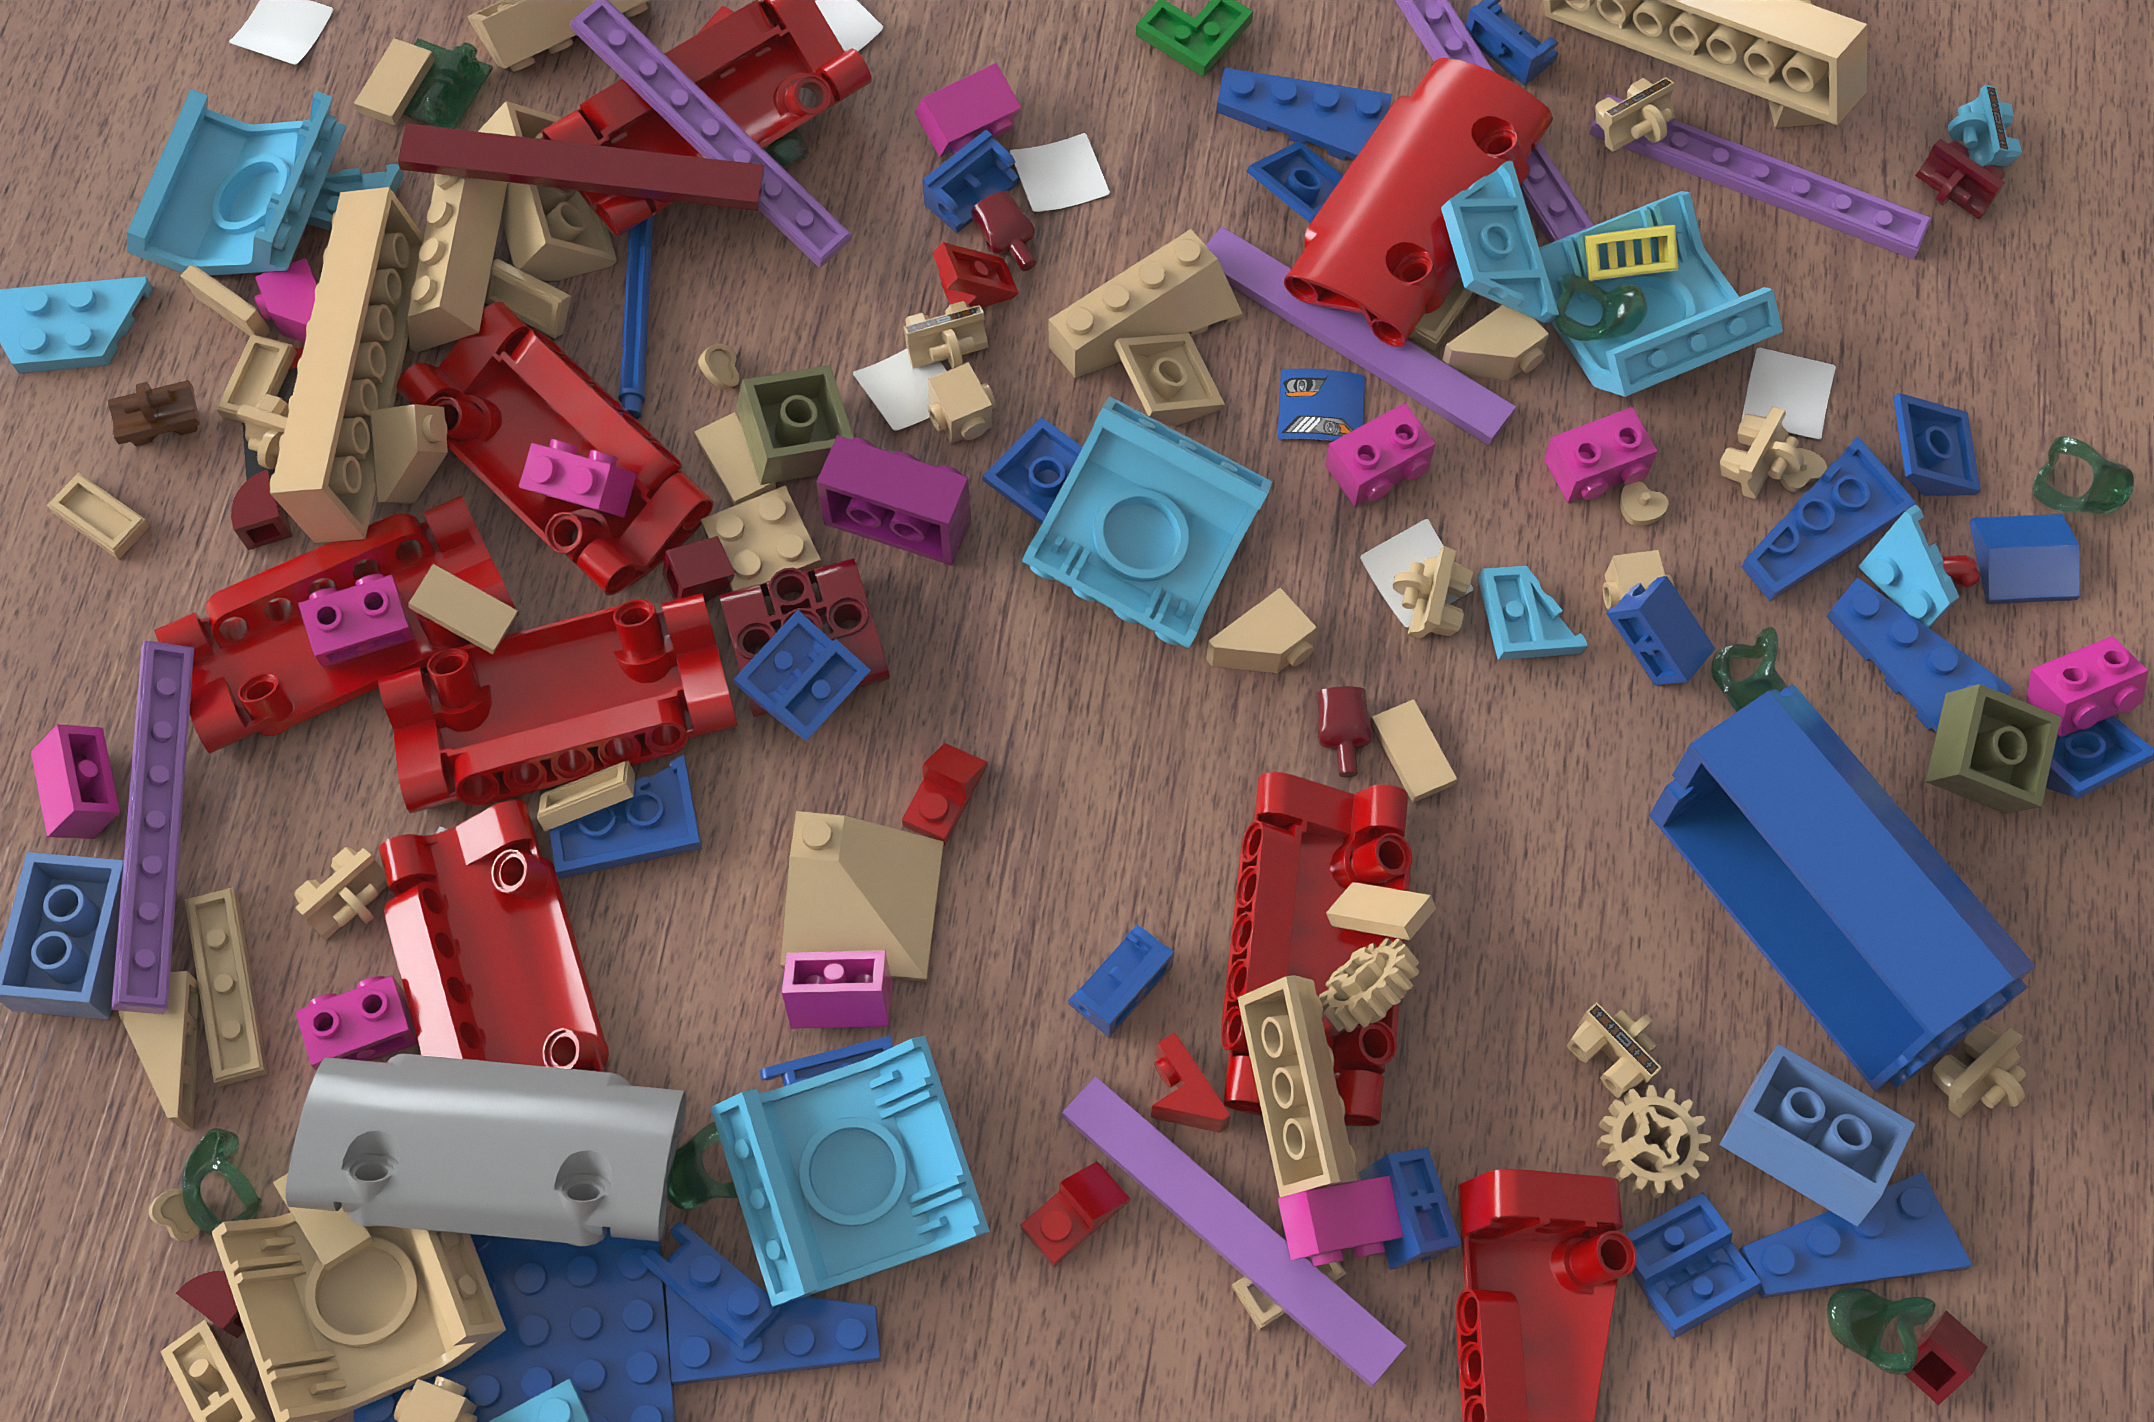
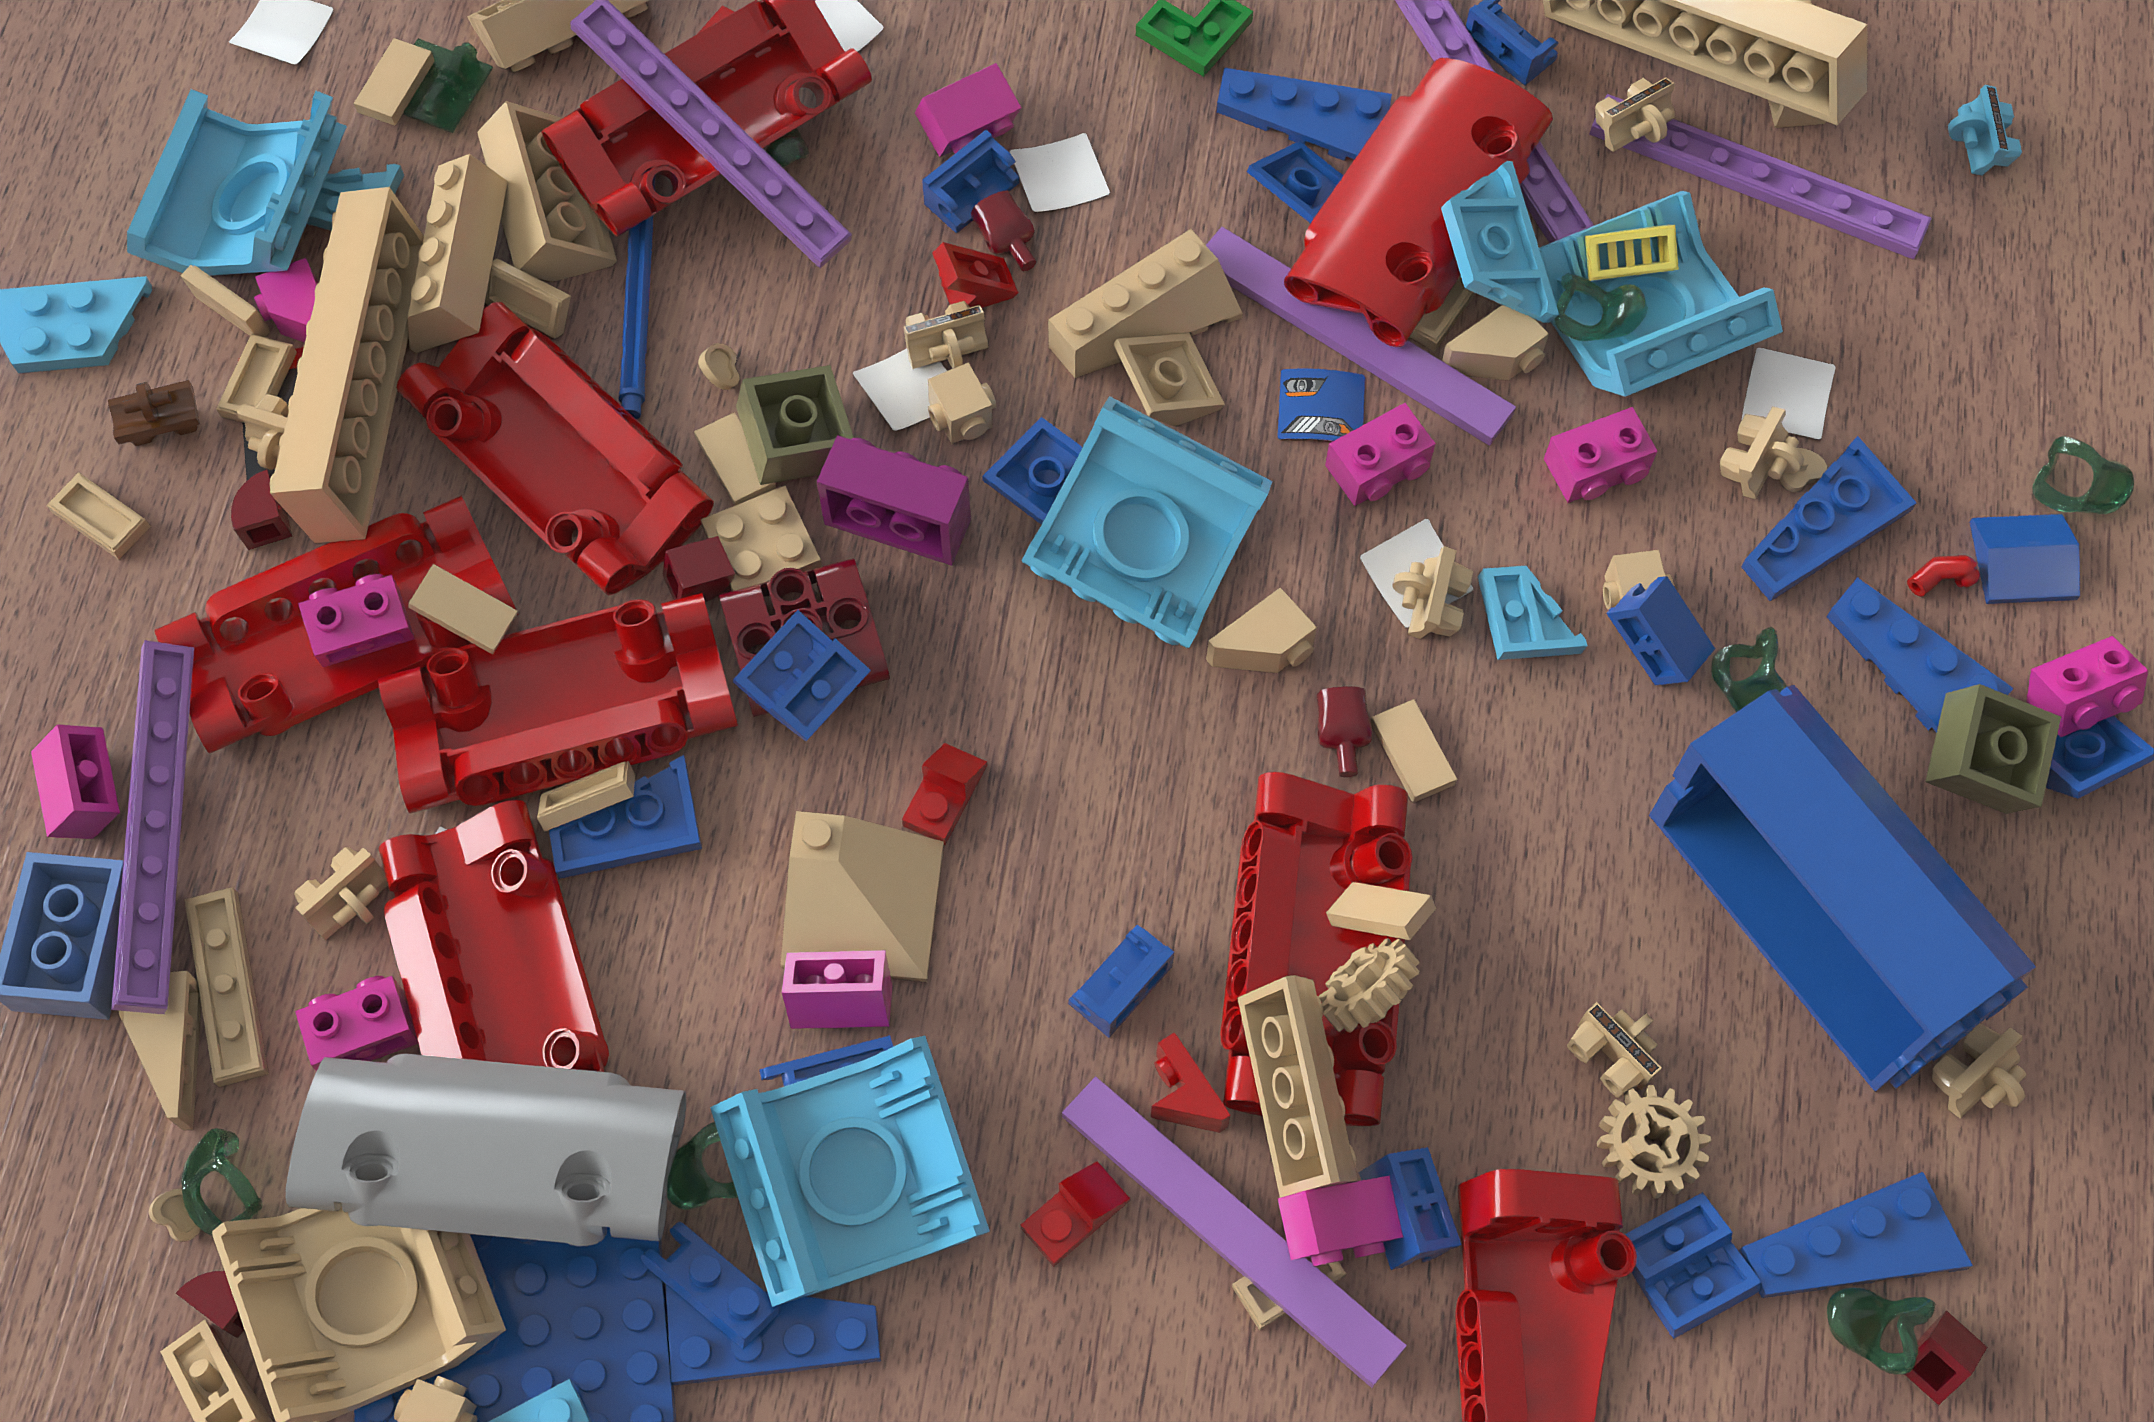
tan tile [273,1173,374,1271] -> none
tan slope [370,404,448,504] -> none
dark red tile [398,123,764,211] -> none
dark pink brick [519,439,637,518] -> none
tan piece [1620,481,1669,526] -> none
medium blue brick [1719,1044,1916,1227] -> none
medium azure wing [1858,504,1959,628] -> none
blue slope [1893,393,1981,496] -> none
dark red hips [1915,139,2005,219] -> none

